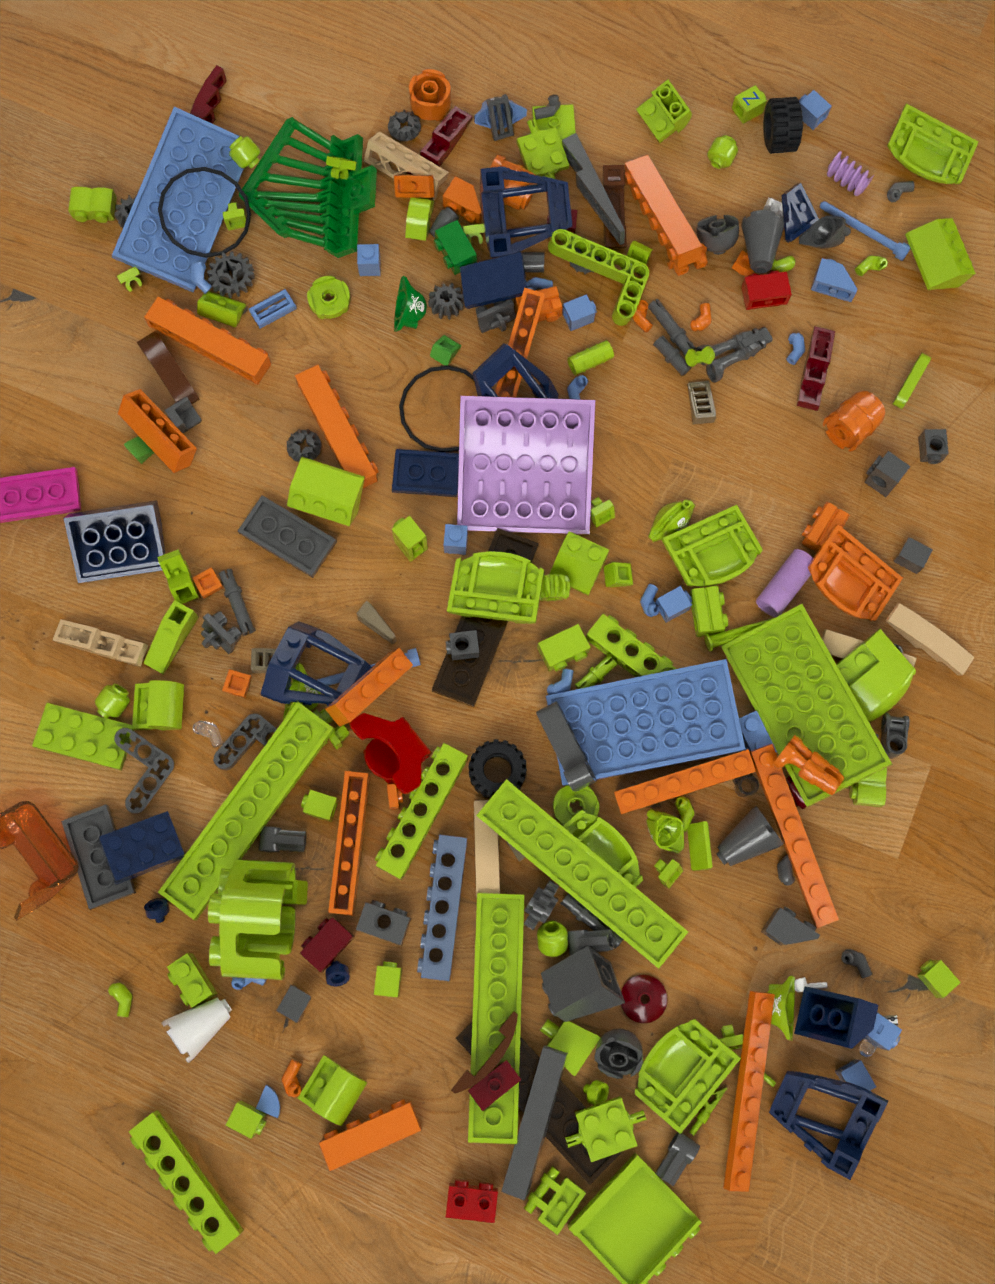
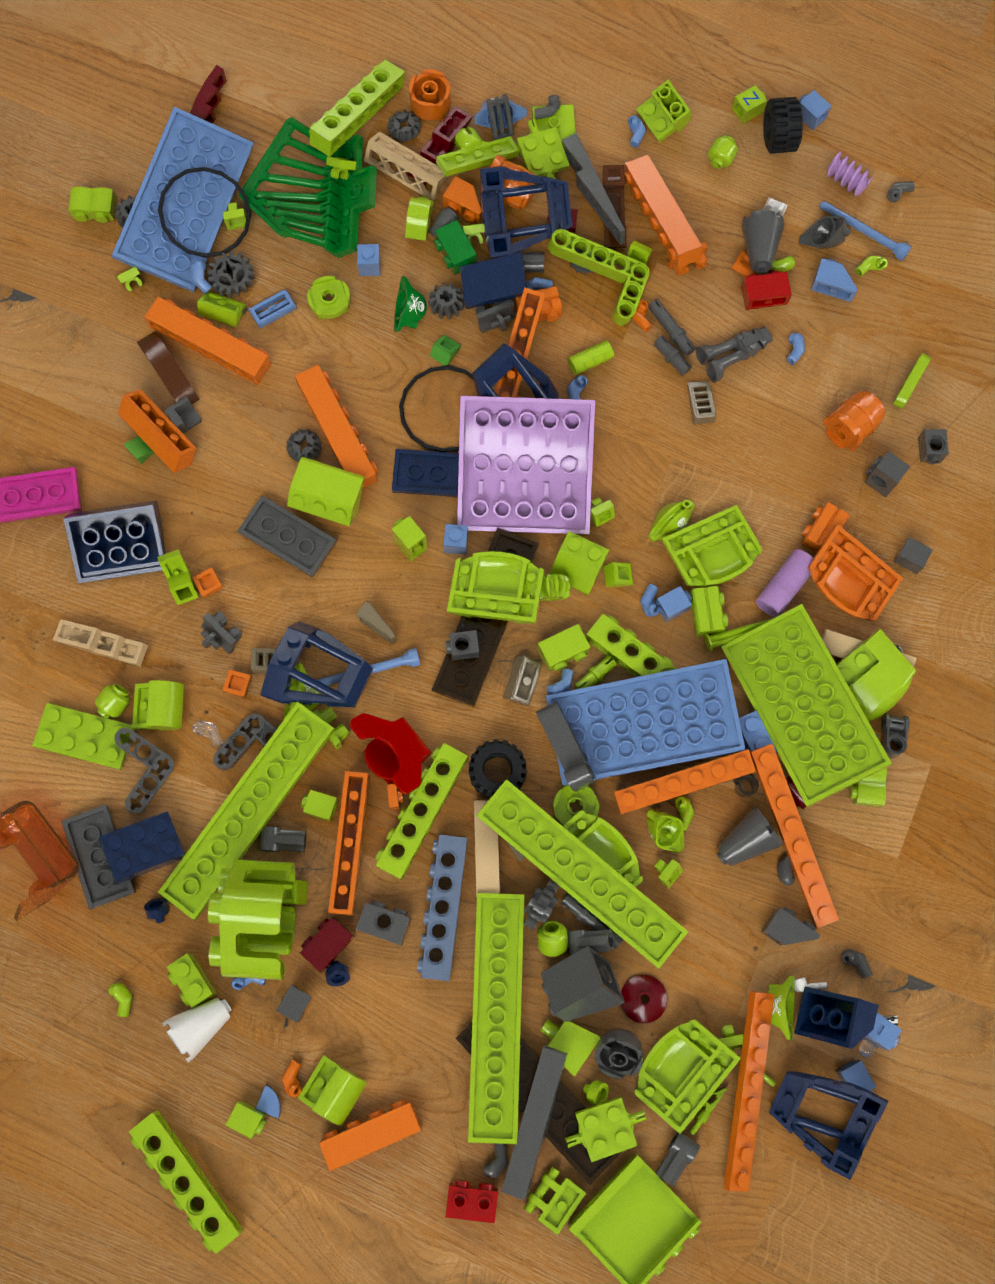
lime slope [144,600,199,674] -> none
dark grey pin [218,569,256,636] -> none
lime head [229,136,260,169] -> none
orange brick [325,648,413,727] -> none
lime brick [374,961,402,997] -> none
orange plate [394,174,435,198] -> none
reddish brown slope [451,1011,518,1094] -> none
dark red plate [468,1059,521,1111] -> none
medium blue brick [562,294,597,331] -> none
lime piece [685,346,715,367] -> none
lime slope [687,821,713,871] -> none
orange arm [690,303,712,332] -> none
dark grey cylinder [697,215,739,255] -> none
orange piece [773,735,844,795] -> none
dark blue wing [781,183,819,243] -> none
dark red slope [796,326,835,411] -> none
tan slope [886,603,974,675] -> none
lime slope [887,103,979,184] -> none
lime slope [905,218,976,290] -> none
lime brick [917,959,961,998] -> none
none -> lime brick [309,59,405,157]
none -> lime plate [436,127,520,177]
none -> dark grey arm [483,1143,508,1178]
none -> dark tan slope [503,656,542,706]
none -> medium blue arm [628,115,646,148]

